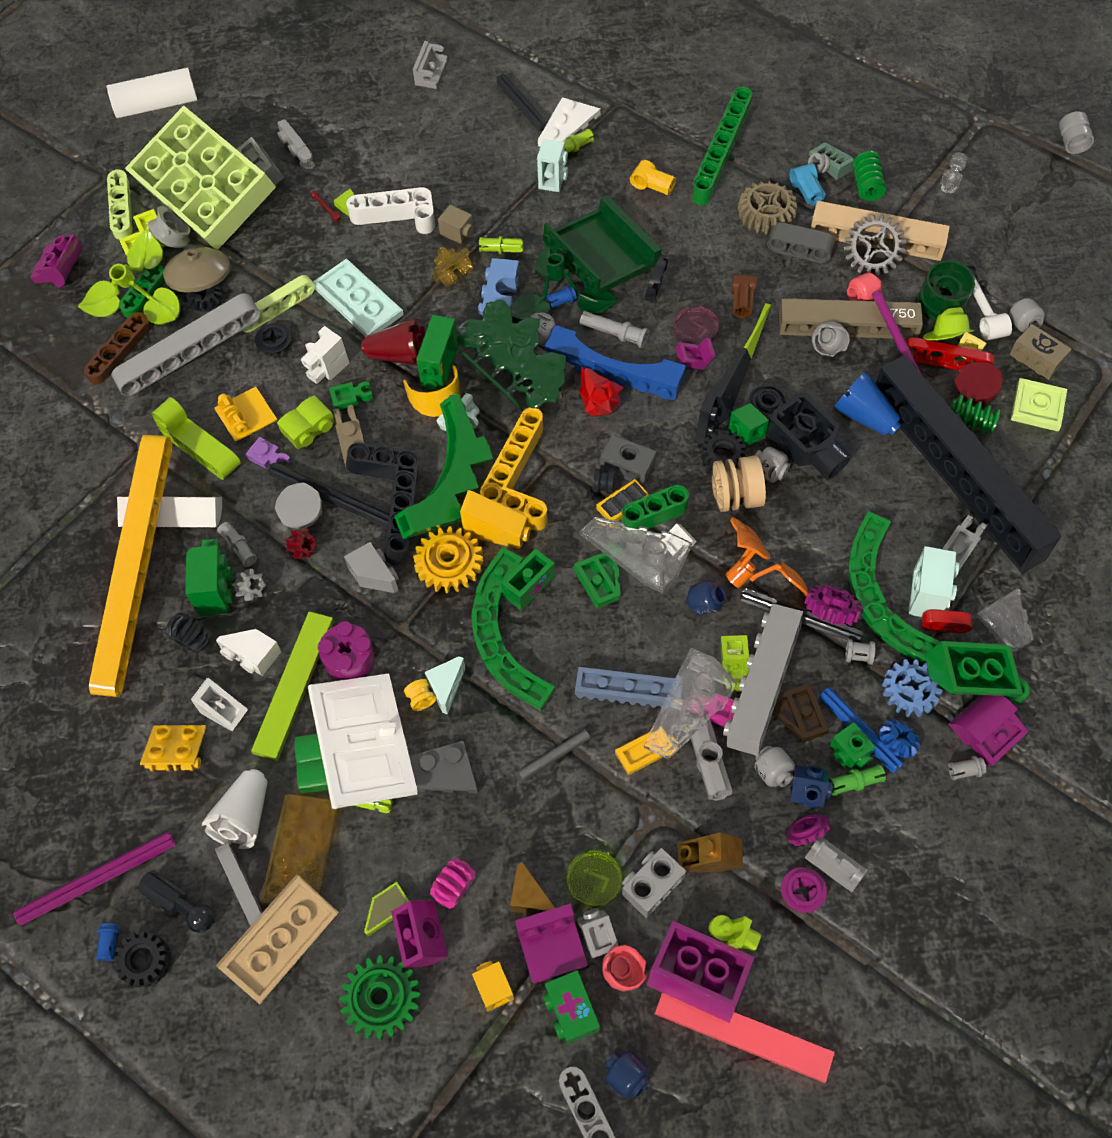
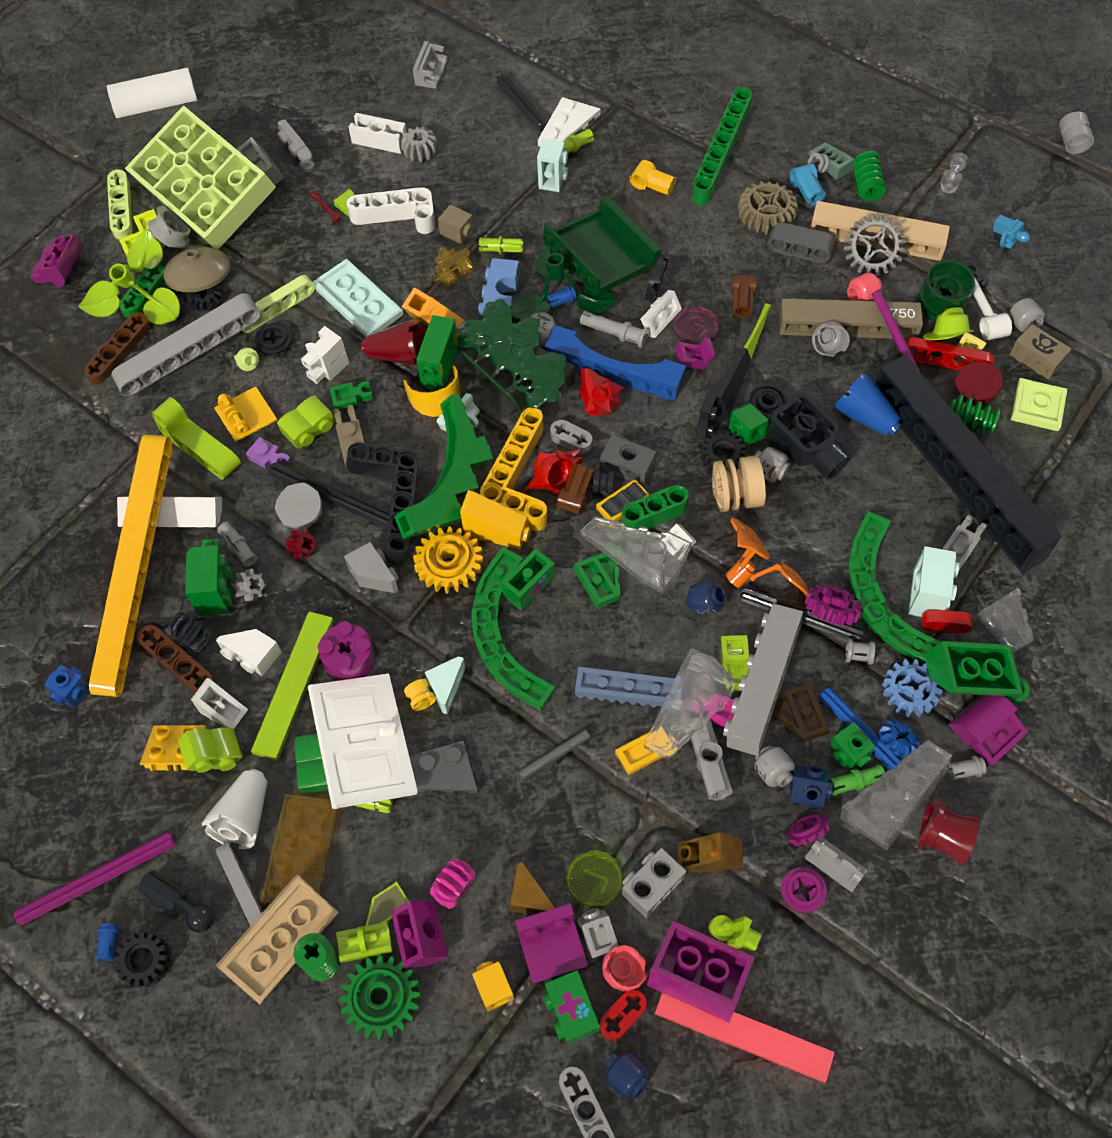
none -> blue brick [44,664,90,709]
none -> reddish brown beam [137,625,216,693]
none -> lime brick [178,727,243,773]
none -> yellowish green plate [233,348,259,371]
none -> green piece [293,933,340,981]
none -> lime hips [336,922,393,963]
none -> white piece [349,113,407,154]
none -> light grey gear [401,126,437,162]
none -> light orange slope [402,288,465,348]
none -> red hair [524,449,583,496]
none -> light grey beam [550,420,592,454]
none -> reddish brown piece [556,463,595,516]
none -> red beam [600,990,647,1041]
none -> white hinge [641,290,682,338]
none -> clear wedge [840,740,952,851]
none -> dark red hat [918,798,980,866]
none -> dark azure piece [993,215,1030,249]

